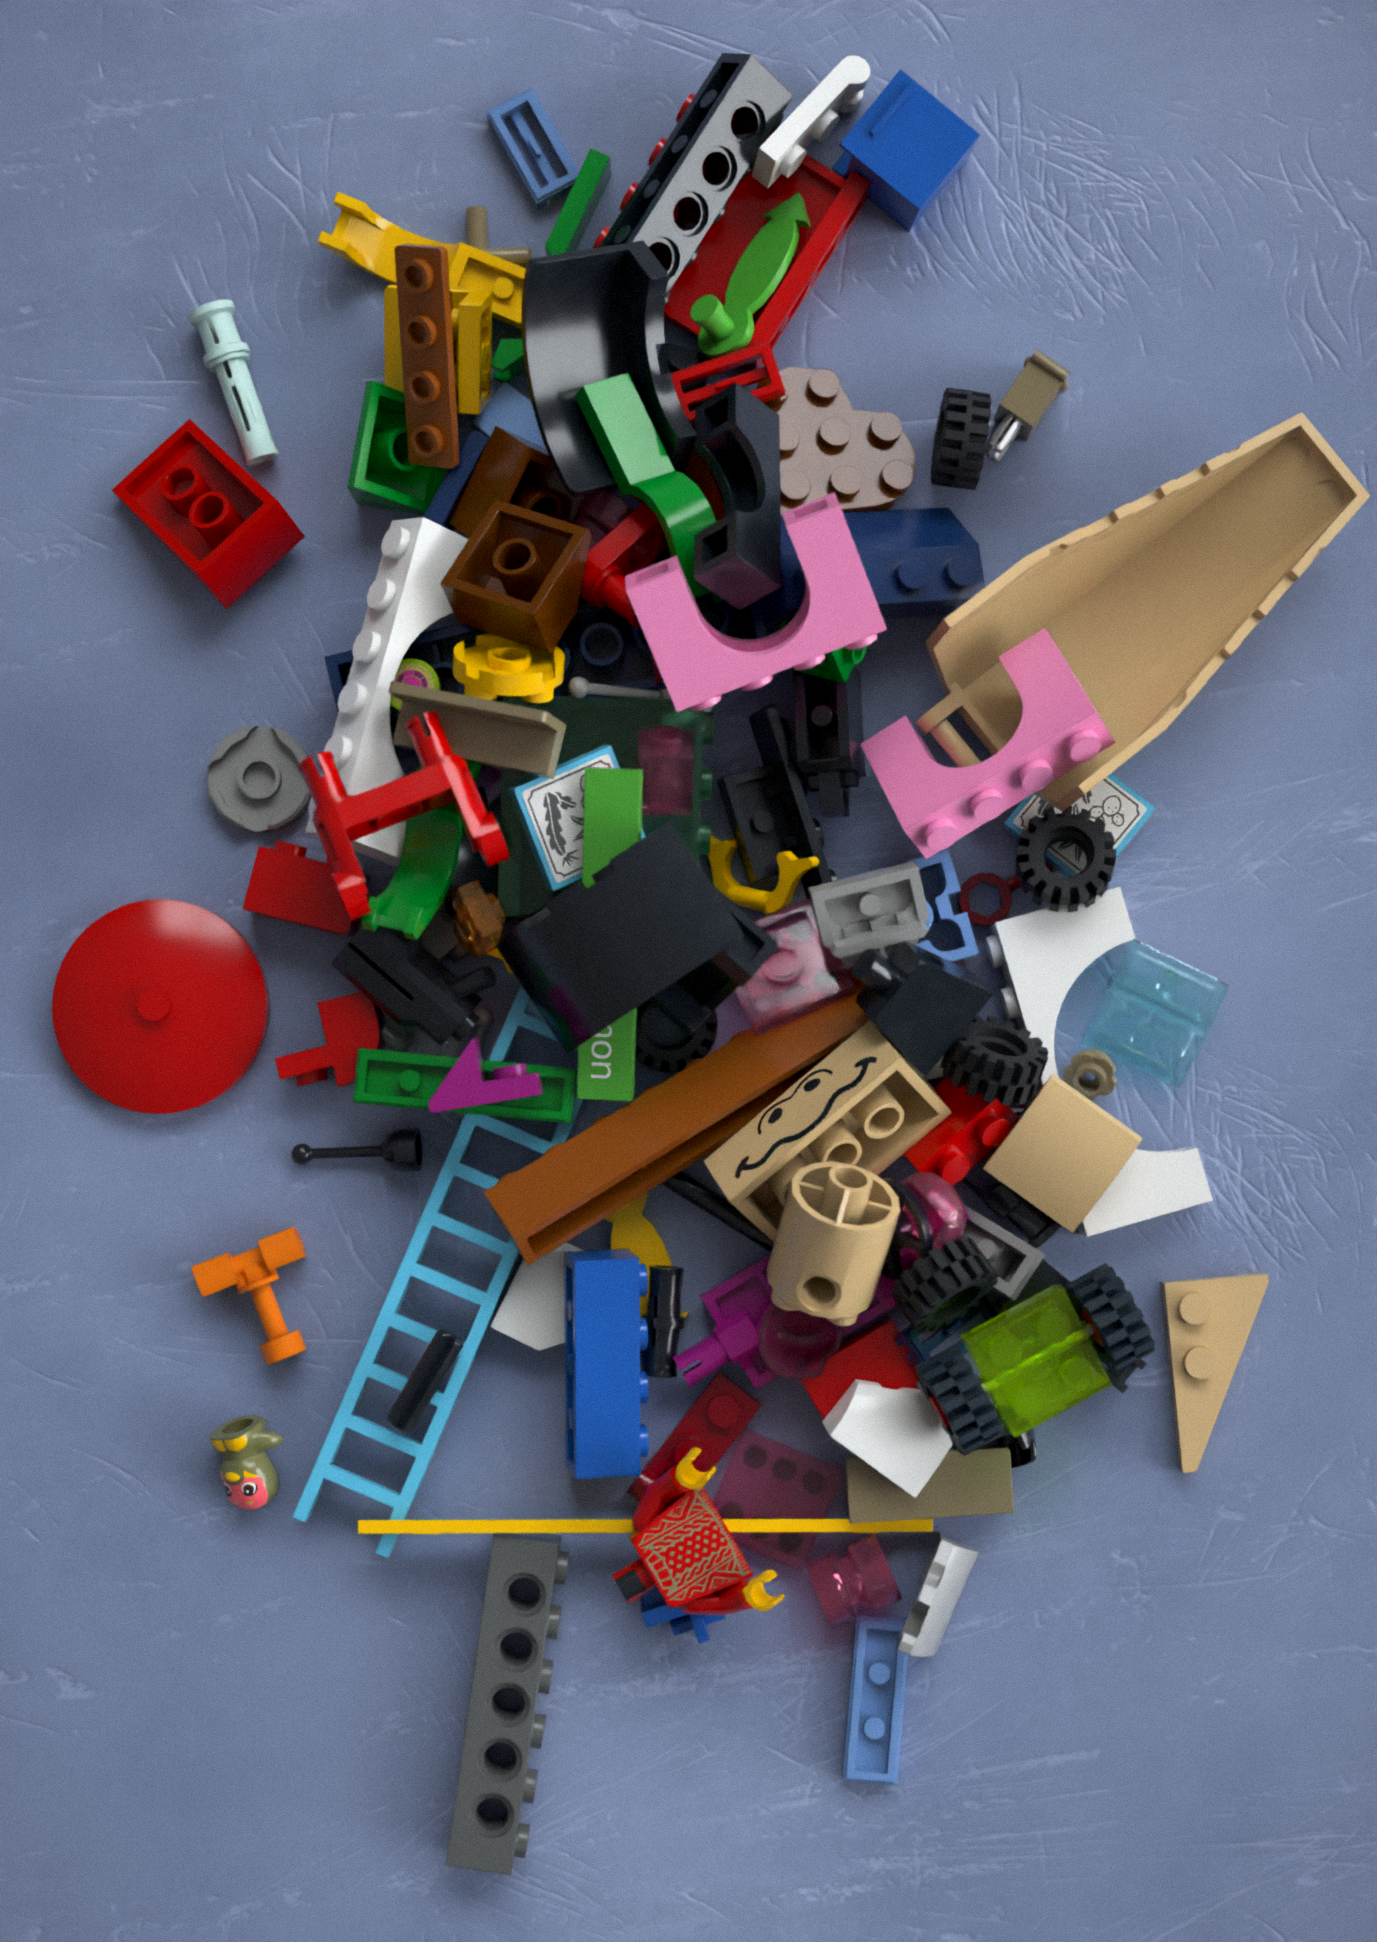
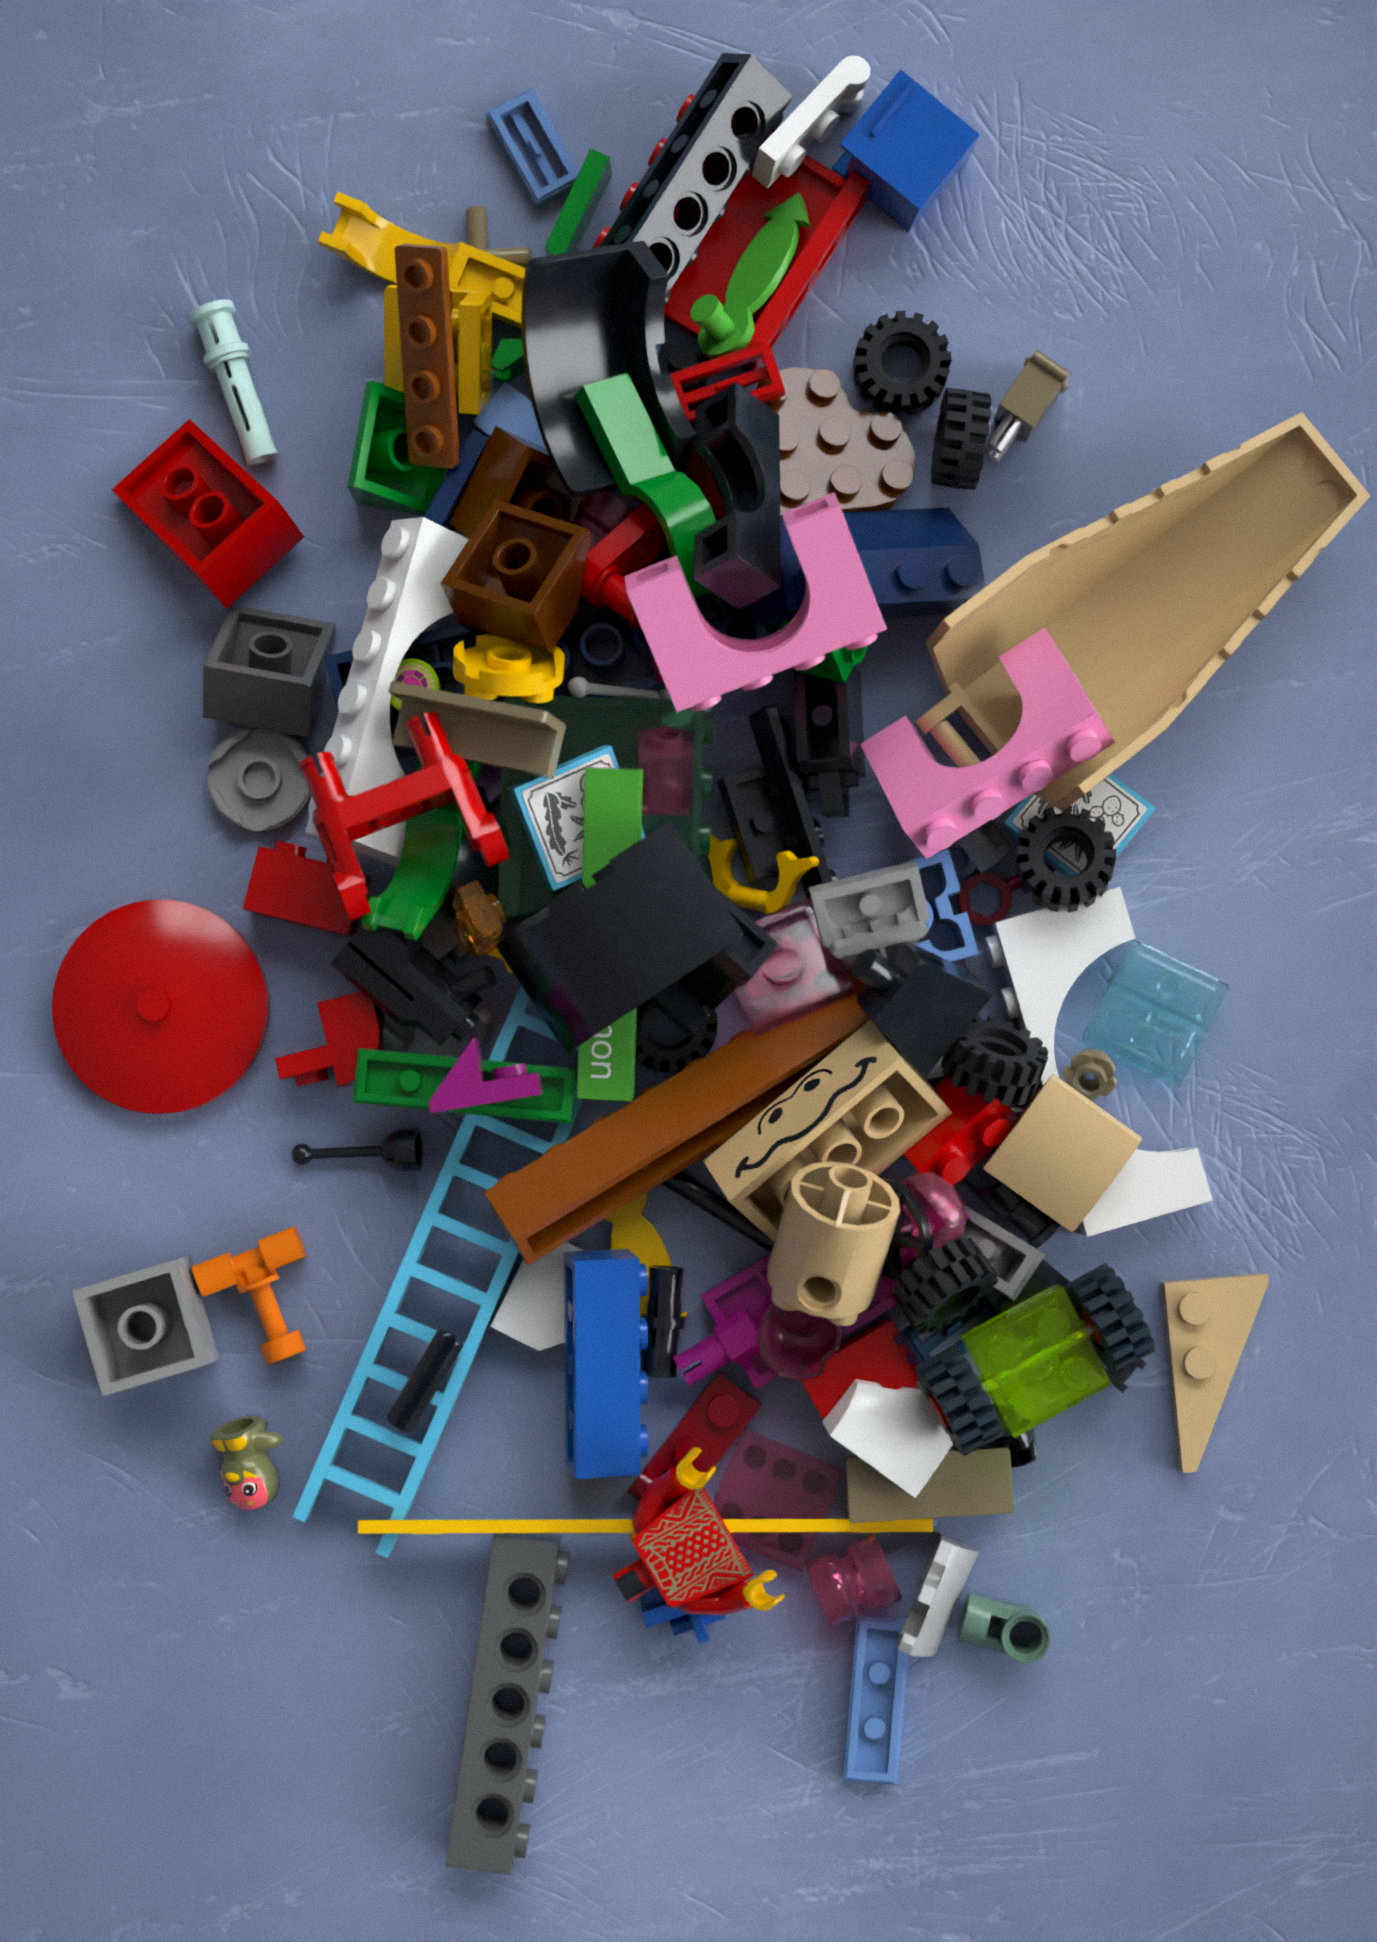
none -> light grey brick [72,1255,220,1397]
none -> dark grey slope [203,605,336,737]
none -> black tyre [853,311,952,417]
none -> dark grey tile [941,820,1014,877]
none -> sand green piece [957,1593,1051,1663]

